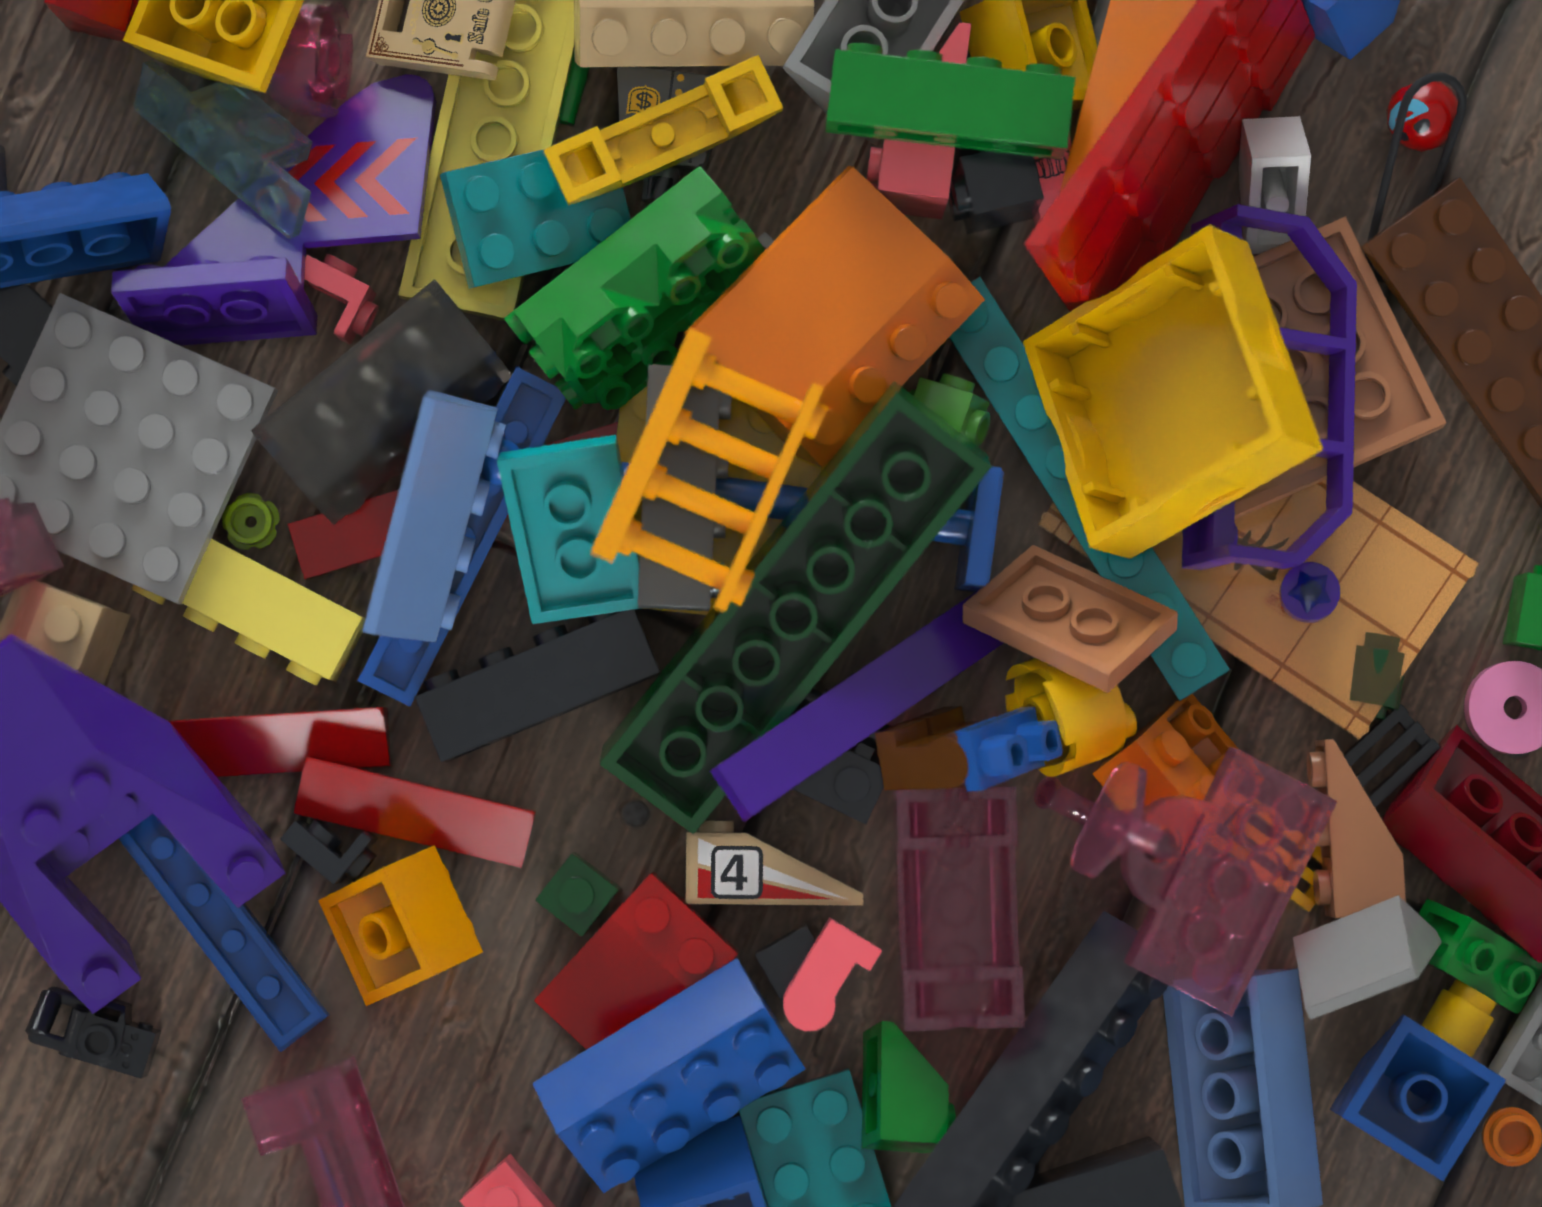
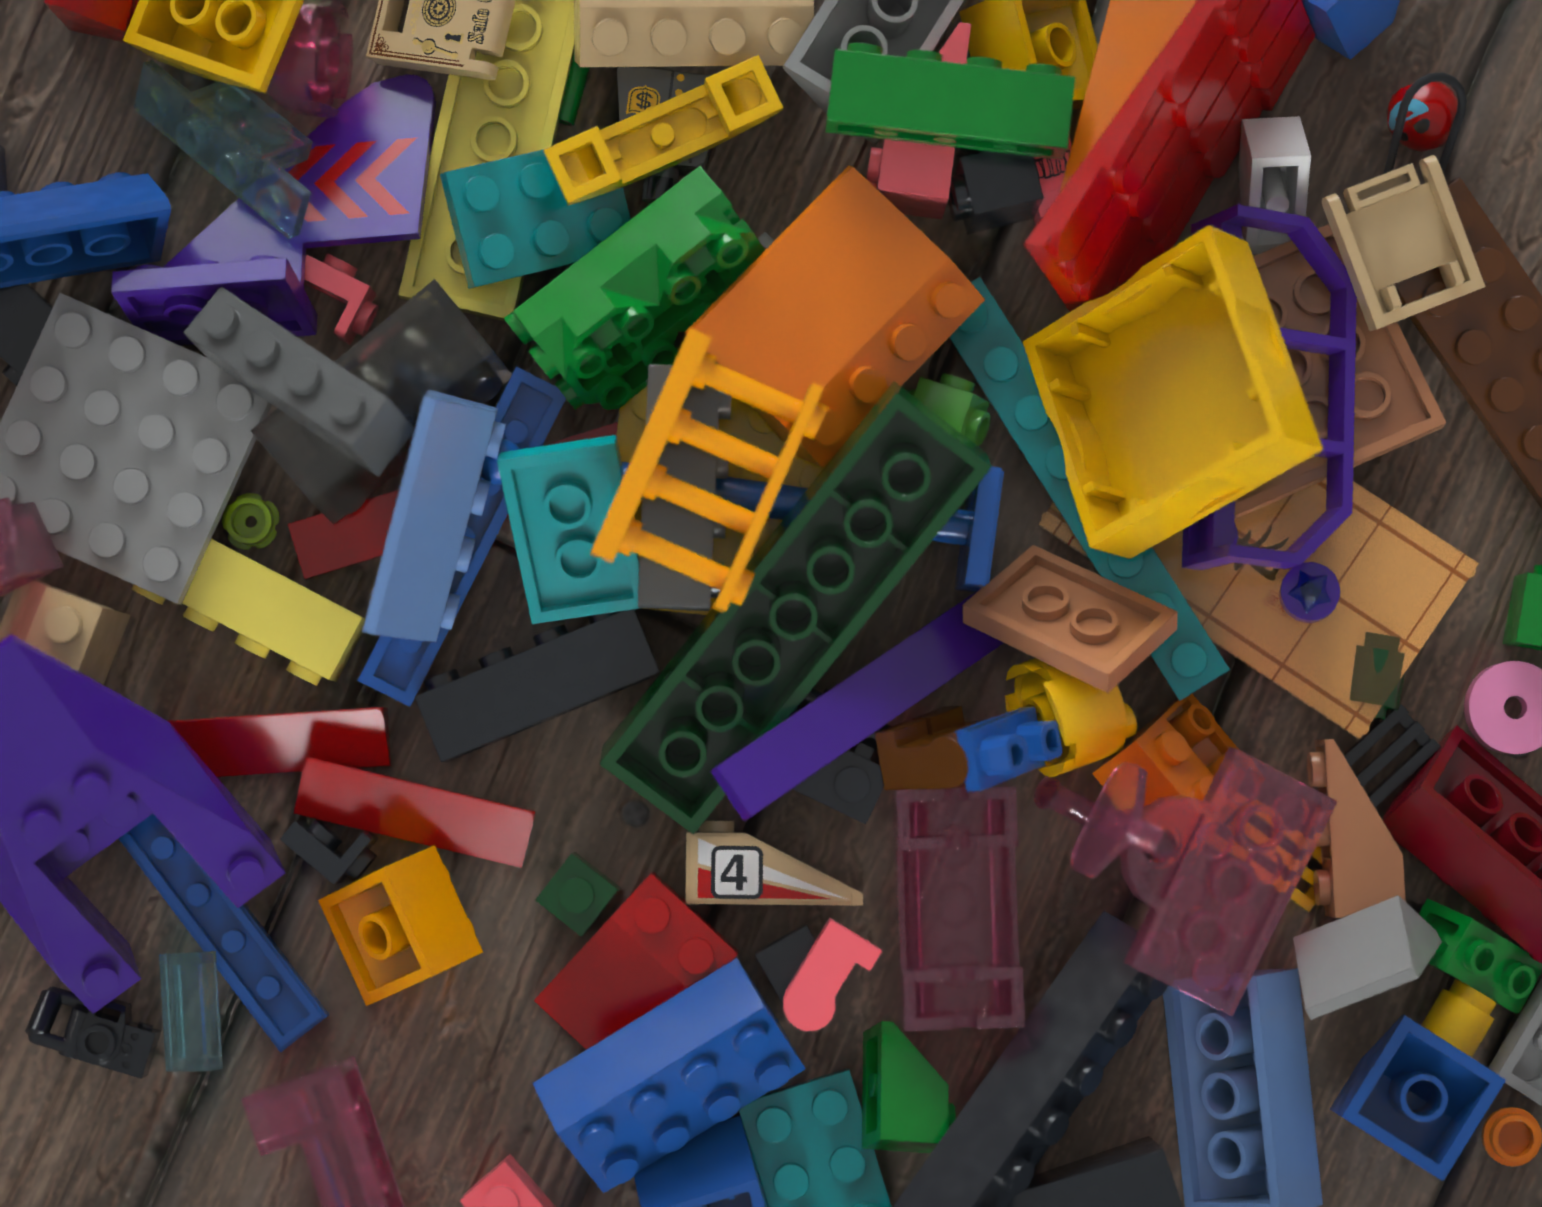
none -> clear light blue tile [159,951,223,1072]
none -> dark grey brick [183,287,415,476]
none -> tan container [1322,155,1486,331]

